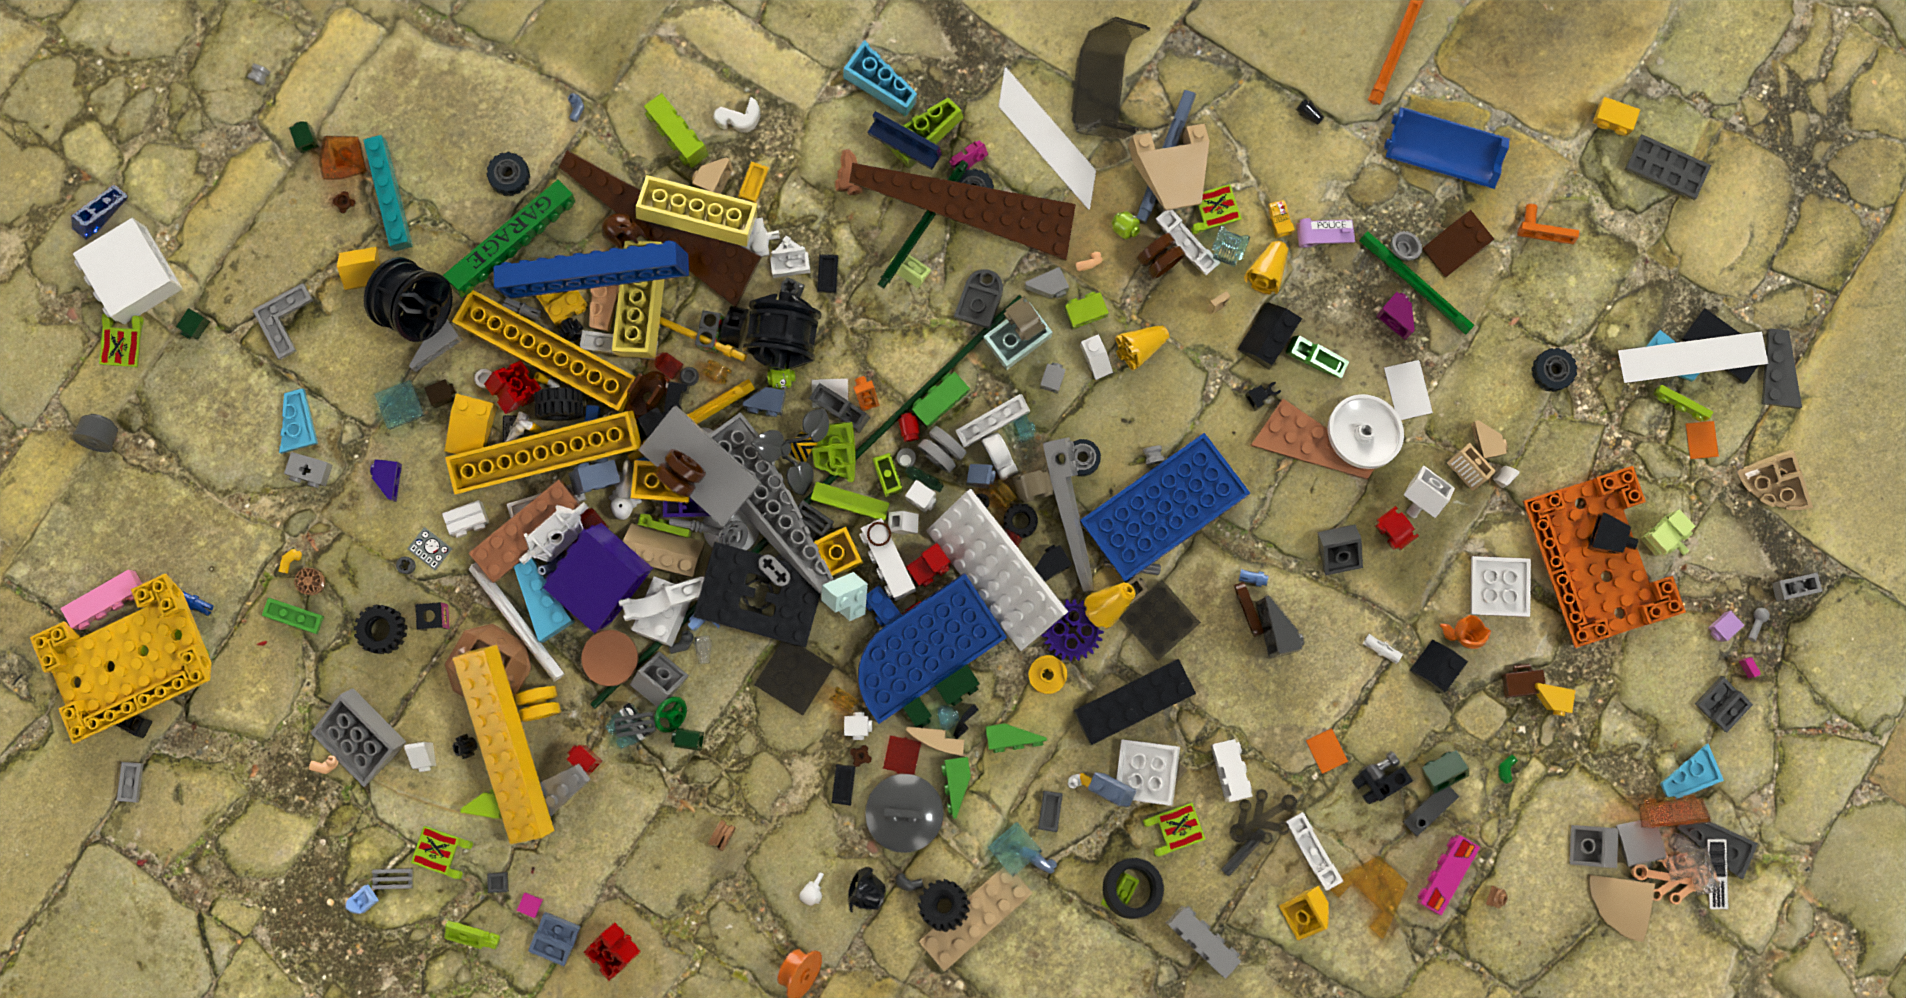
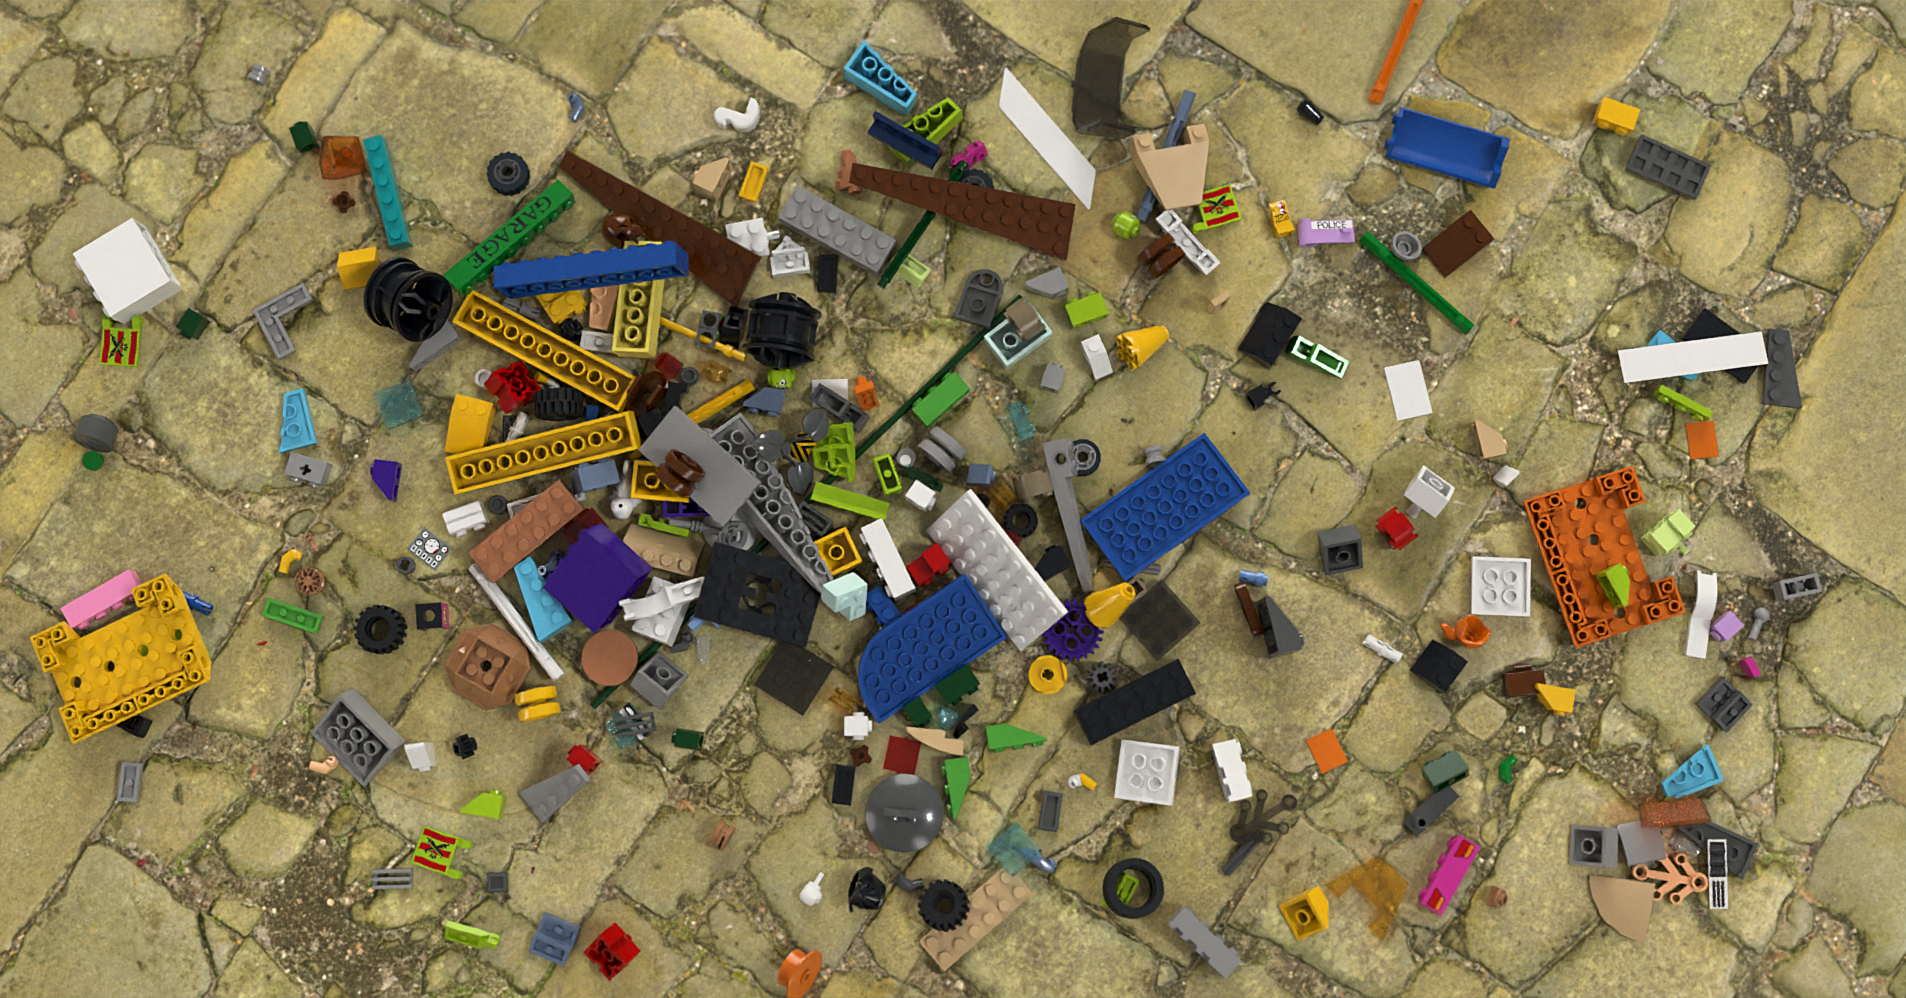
clear blue slope [71,185,128,240] -> none
light blue plate [346,885,379,914] -> none
dark brown brick [424,379,457,408] -> none
yellow brick [453,645,554,844] -> none
white arm [515,419,542,434] -> none
dark pink tile [517,892,543,918] -> none
white plate [519,502,589,565] -> none
light yellow brick [636,175,757,247] -> none
lime wedge [644,93,709,169] -> none
green piece [654,697,687,733] -> none
light grey beam [758,555,790,586] -> none
dark grey piece [780,277,805,298] -> none
reddish brown piece [867,522,891,546] -> none
white brick [888,511,919,535] -> none
red brick [898,413,920,442] -> none
white plate [955,394,1030,447] -> none
white animal [981,432,1018,481] -> none
light nougat arm [1076,252,1103,272] -> none
sand blue brick [1088,772,1136,807] -> none
flag [1143,803,1206,857] -> none
clear light blue piece [1212,226,1250,267] -> none
yellow cone [1244,241,1289,295] -> none
nougat wing [1251,399,1374,480] -> none
white slope [1286,812,1343,891] -> none
white dish [1327,394,1404,469] -> none
black hips [1352,750,1413,805] -> none
magenta slope [1376,292,1415,340] -> none
tan brick [1447,443,1495,491] -> none
orange piece [1517,204,1579,244] -> none
black wheel [1531,348,1578,392] -> none
black torso [1587,512,1638,554] -> none
clear brick [1665,848,1720,896] -> none
tan brick [1737,449,1813,510] -> none
none -> green tile [83,451,104,471]
none -> dark grey tile [488,495,508,515]
none -> light grey brick [778,185,897,277]
none -> dark grey gear [1085,661,1119,694]
none -> lime slope [1595,563,1630,609]
none -> white piece [1684,570,1717,659]

